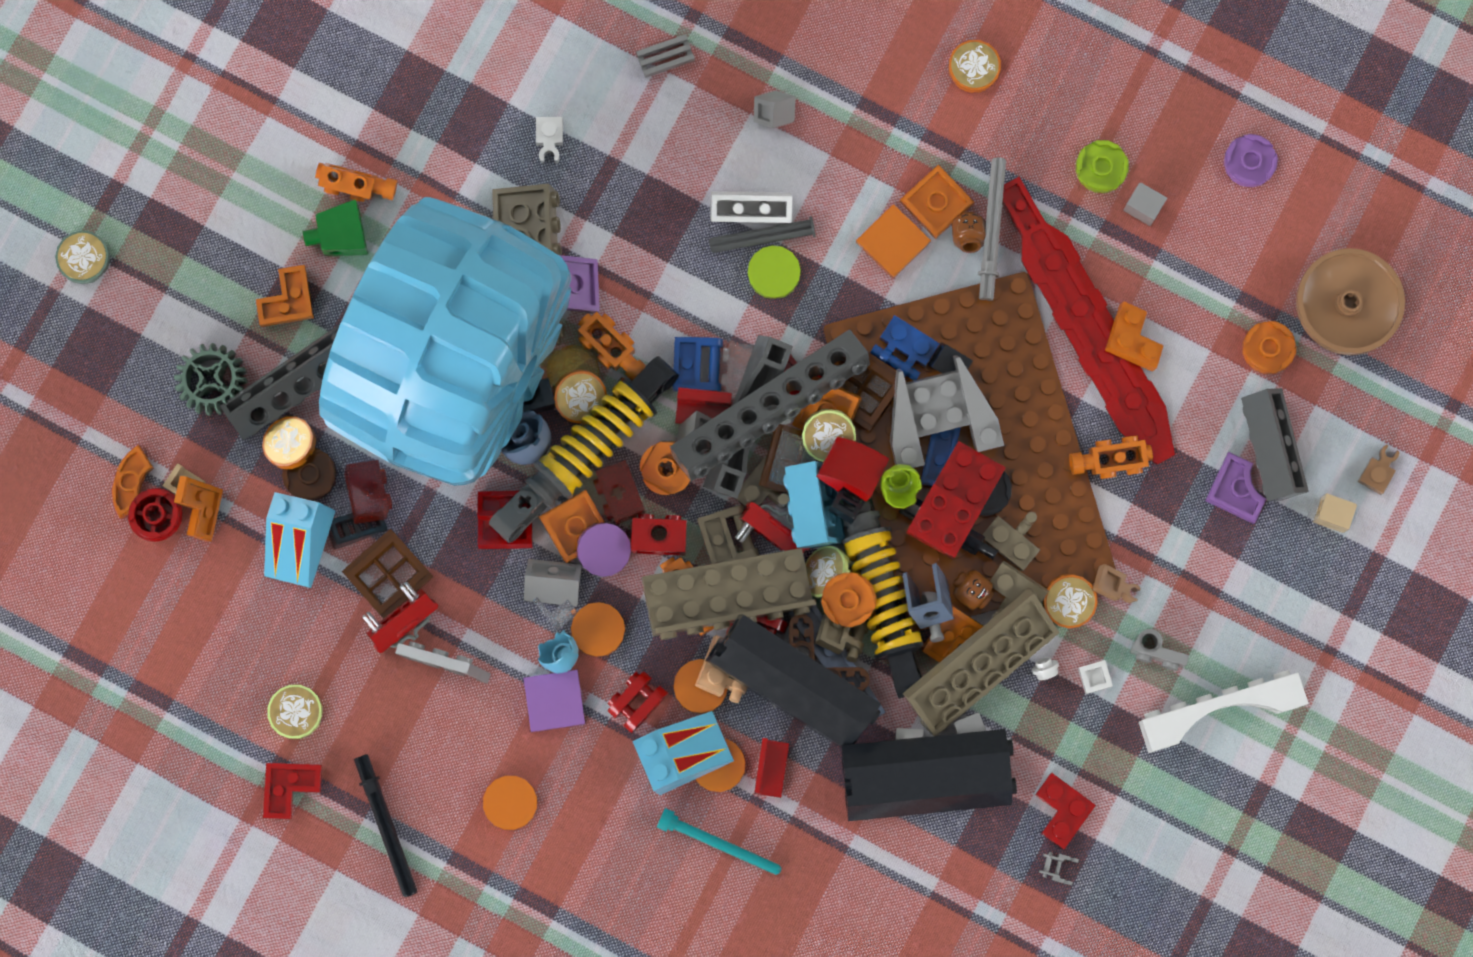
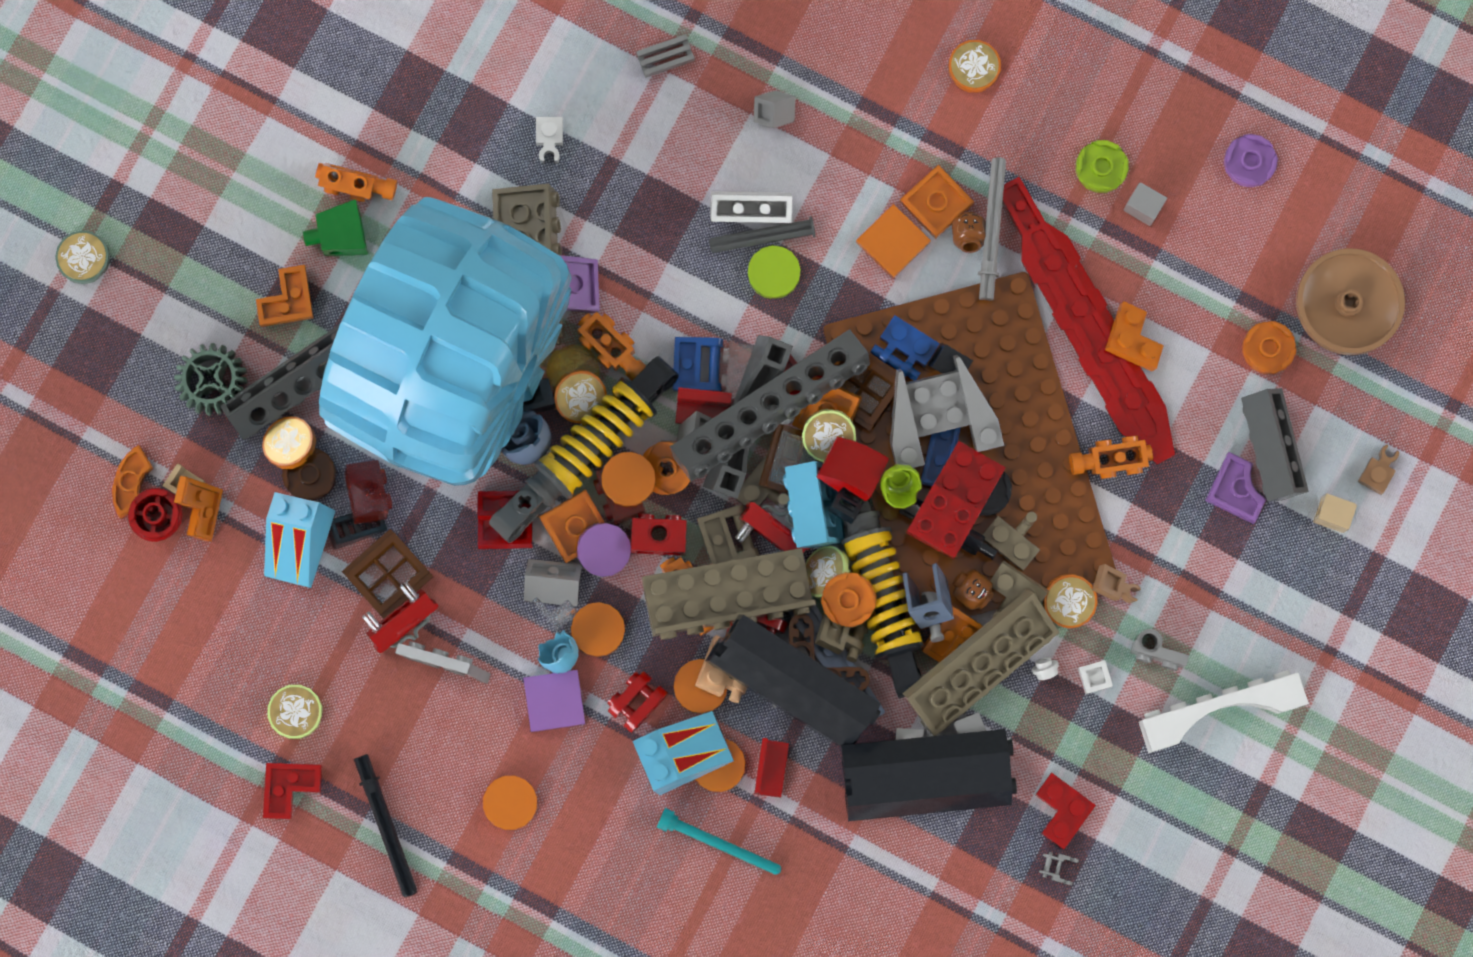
none -> orange tile [601,452,656,507]

